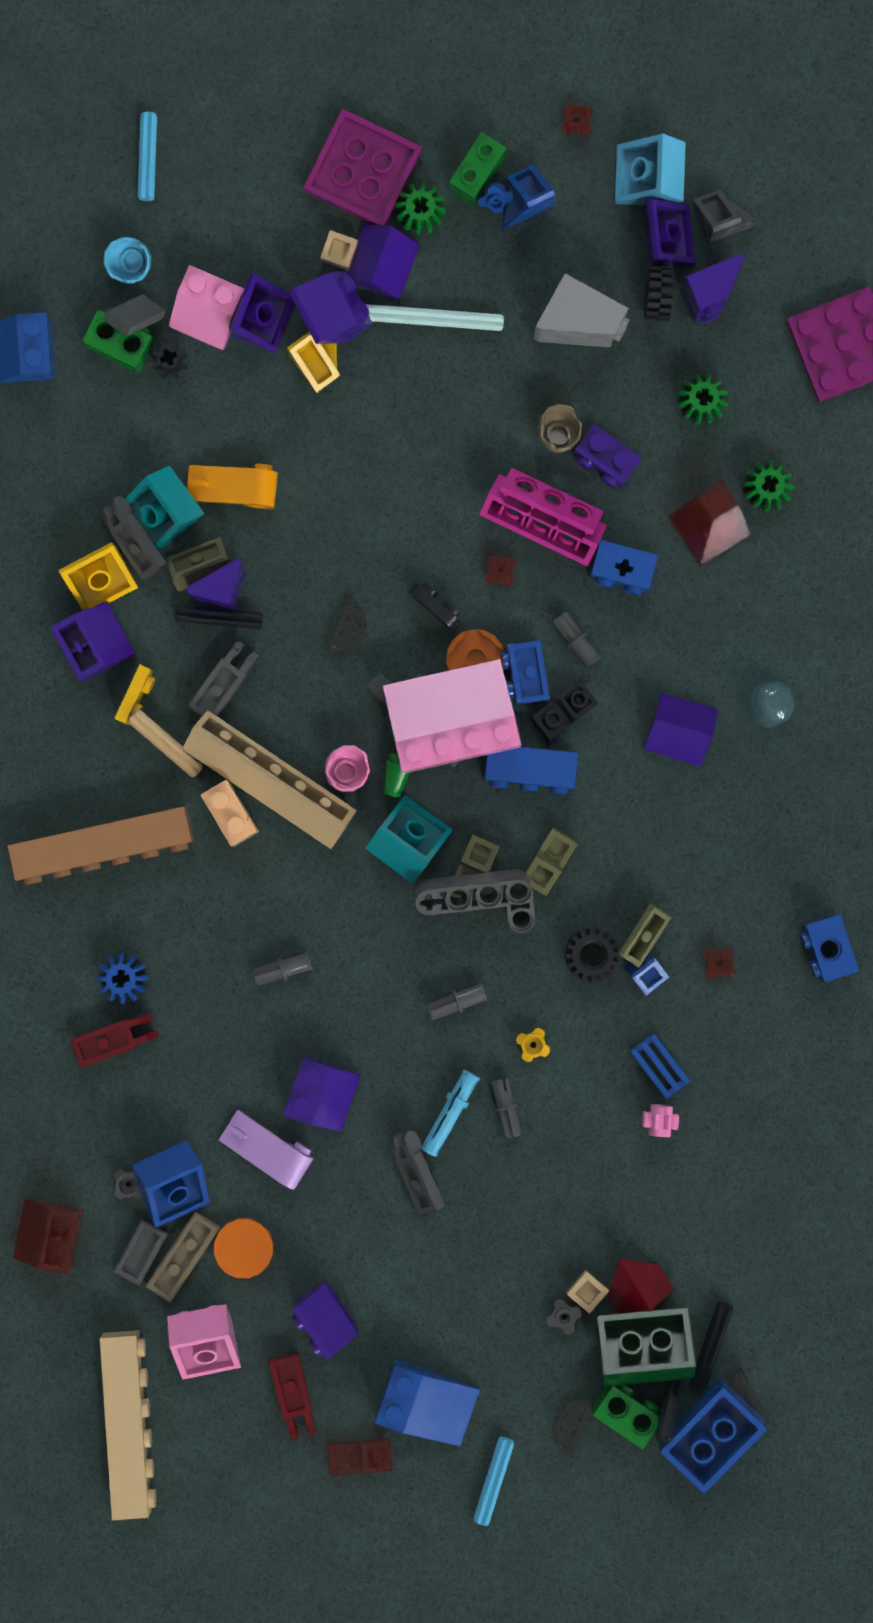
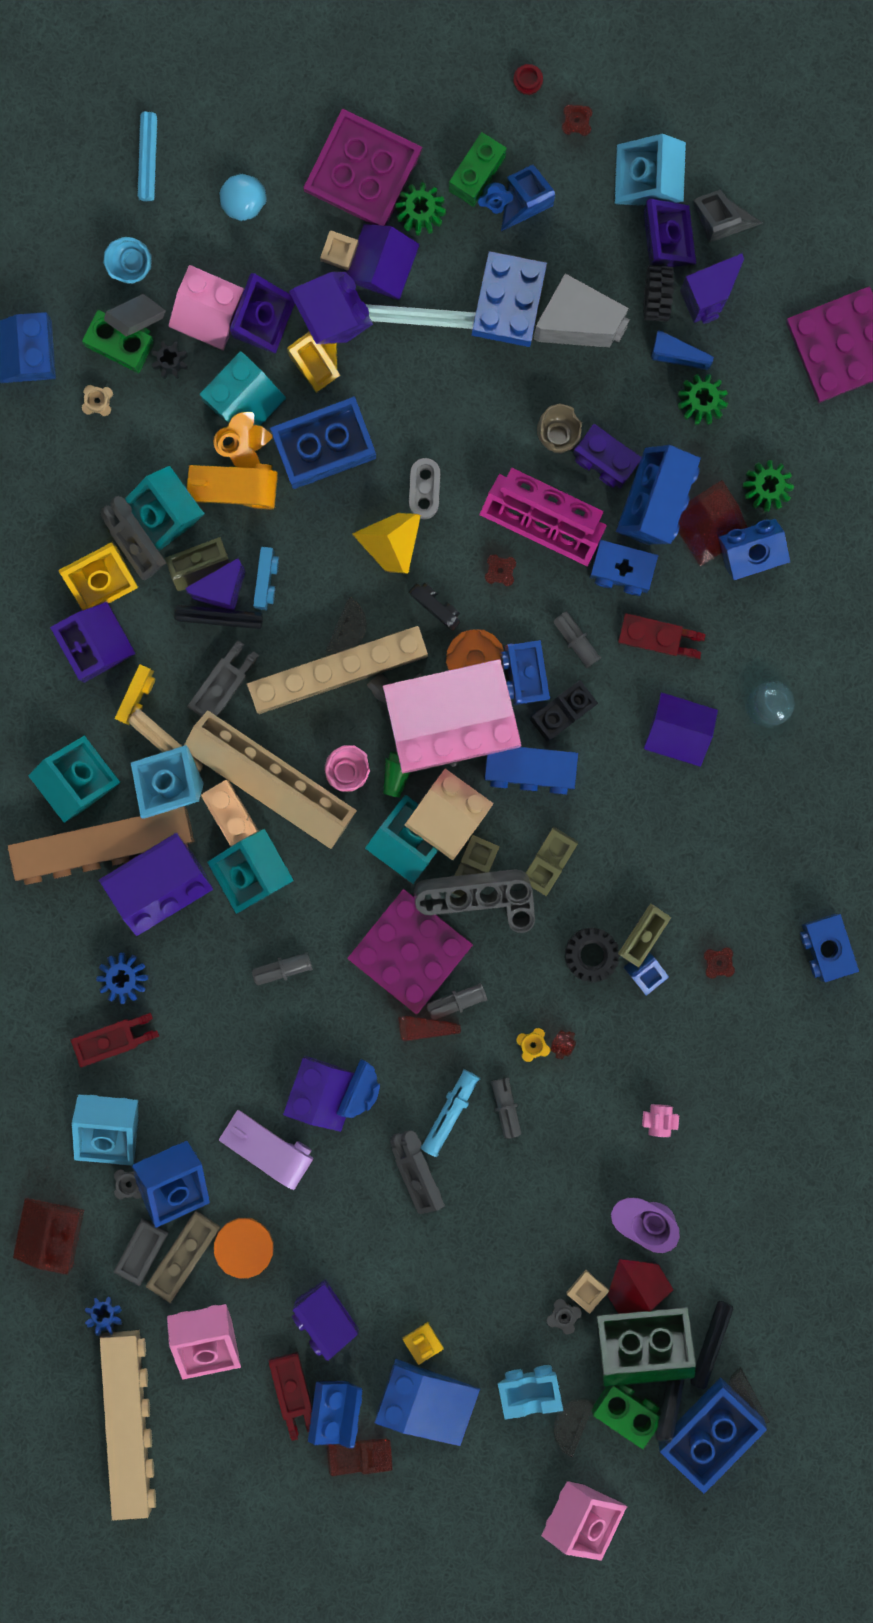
medium azure axle [474,1436,514,1526] -> none
blue tile [630,1033,690,1100] -> none
none -> teal slope [28,735,120,823]
none -> medium azure slope [72,1094,139,1166]
none -> tan plate [82,385,113,416]
none -> blue gear [85,1297,122,1336]
none -> dark purple slope [99,832,214,936]
none -> medium azure slope [131,745,204,819]
none -> teal slope [199,351,286,426]
none -> teal slope [207,829,294,914]
none -> light orange plate [213,412,272,468]
none -> medium azure hair [219,174,266,221]
none -> tan brick [247,626,428,714]
none -> dark azure plate [253,547,279,610]
none -> blue brick [270,396,377,490]
none -> blue bracket [308,1381,362,1448]
none -> blue tile [337,1059,380,1118]
none -> magenta plate [347,889,473,1015]
none -> yellow slope [352,513,421,574]
none -> clear red slope [398,1016,461,1041]
none -> yellow tile [403,1322,444,1365]
none -> tan slope [404,769,494,860]
none -> light grey plate [409,458,440,519]
none -> plate [472,251,547,347]
none -> medium azure cylinder [498,1365,563,1419]
none -> dark red plate [513,64,543,95]
none -> bright pink slope [541,1481,627,1561]
none -> clear red plate [550,1030,576,1060]
none -> medium lavender piece [611,1198,680,1253]
none -> blue brick [616,445,701,545]
none -> dark red hinge [618,613,706,659]
none -> blue slope [651,330,714,370]
none -> blue brick [719,519,790,580]

